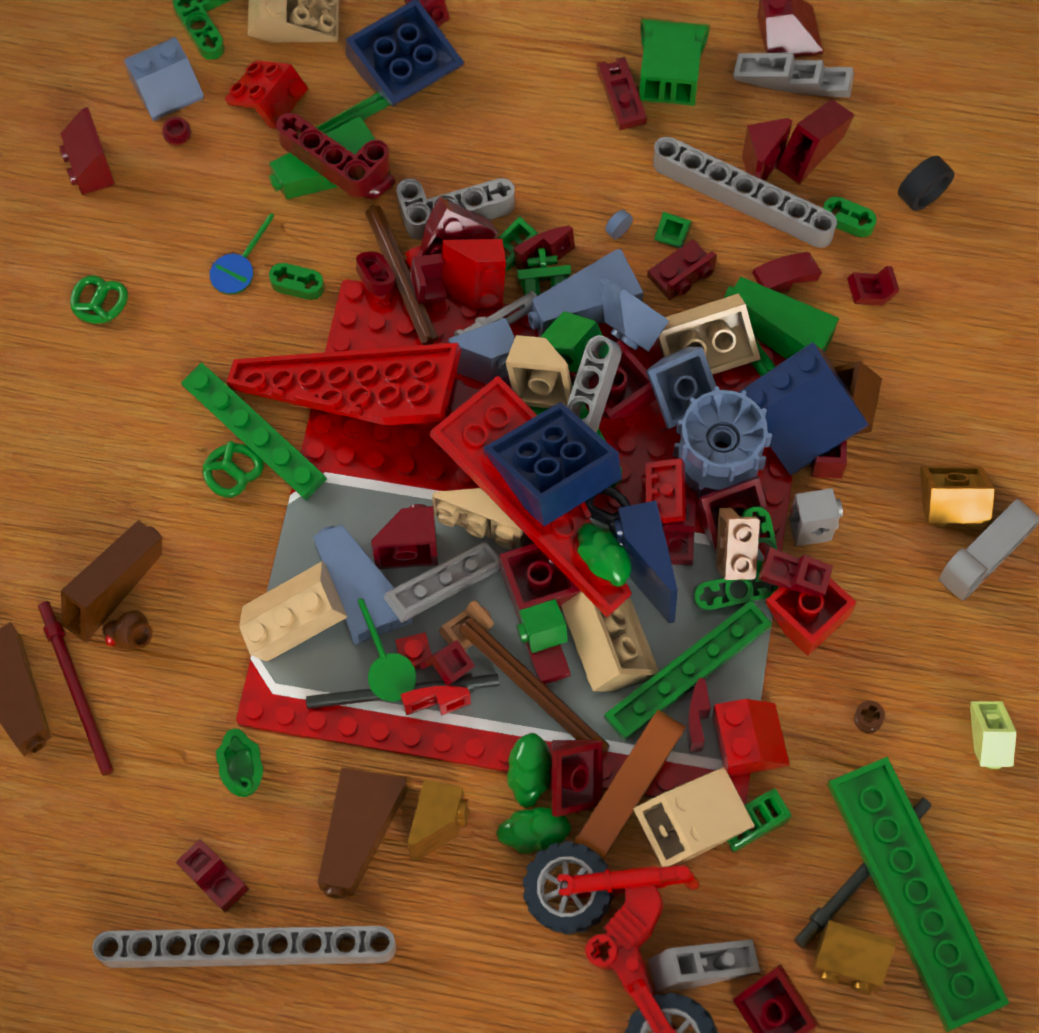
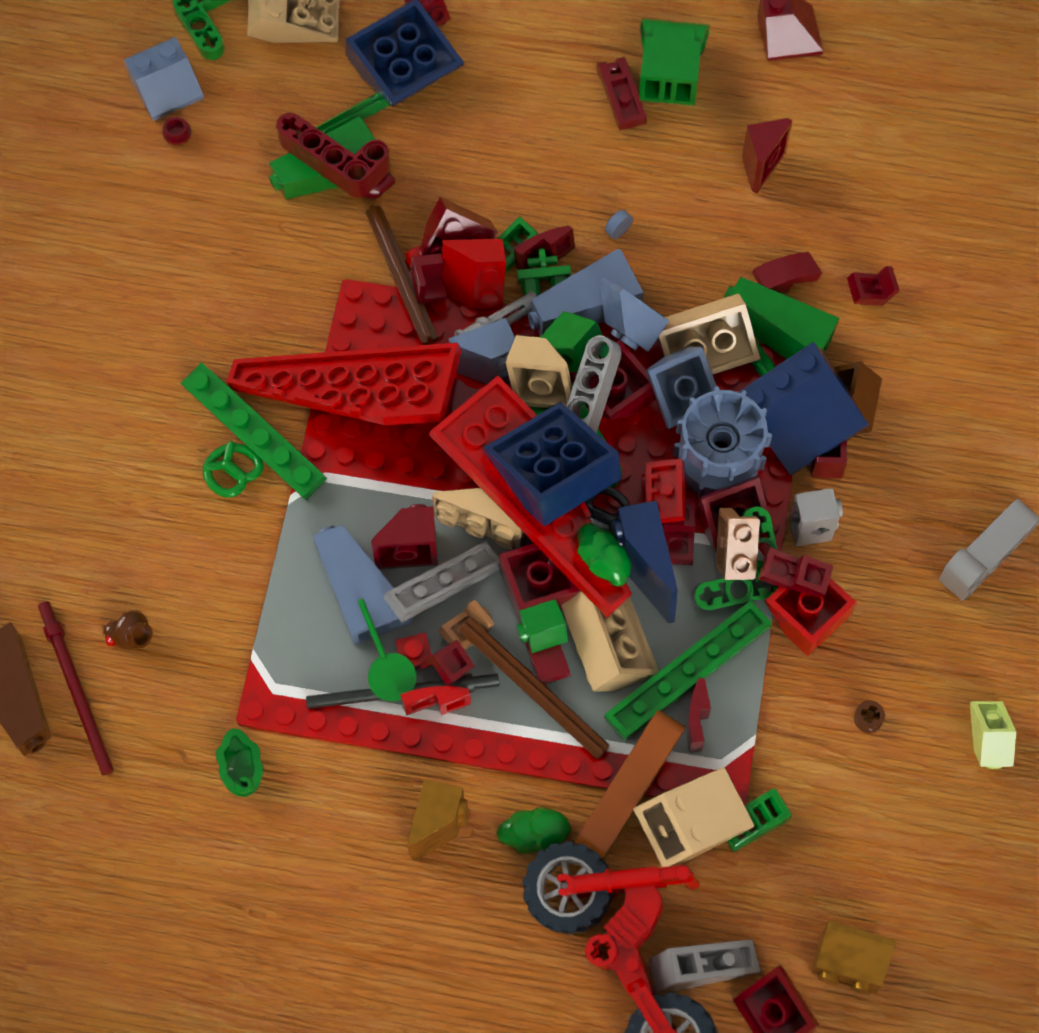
dark red slope [59,107,115,195] -> none
reddish brown slope [61,520,162,643] -> none
green piece [70,275,128,324] -> none
light grey beam [92,926,397,968] -> none
dark red slope [176,839,249,913] -> none
blue piece [210,213,274,295] -> none
red bracket [225,61,309,129] -> none
tan slope [239,561,348,662] -> none
green beam [269,263,325,300] -> none
reddish brown slope [318,768,408,899] -> none
dark red plate [356,251,395,296] -> none
light grey beam [396,178,515,240] -> none
green arm [507,733,552,808] -> none
dark red slope [552,740,603,817] -> none
dark red bracket [647,239,717,301] -> none
light grey beam [653,137,837,248] -> none
green slope [654,212,693,248] -> none
red slope [712,699,790,777] -> none
light grey slope [733,53,855,97] -> none
dark red slope [777,99,855,184] -> none
pearl dark grey bar [794,798,932,949] -> none
green beam [823,197,877,238] -> none
green plate [827,756,1010,1032] -> none
black tyre [898,155,955,211] -> none
pearl gold slope [920,466,994,527] -> none

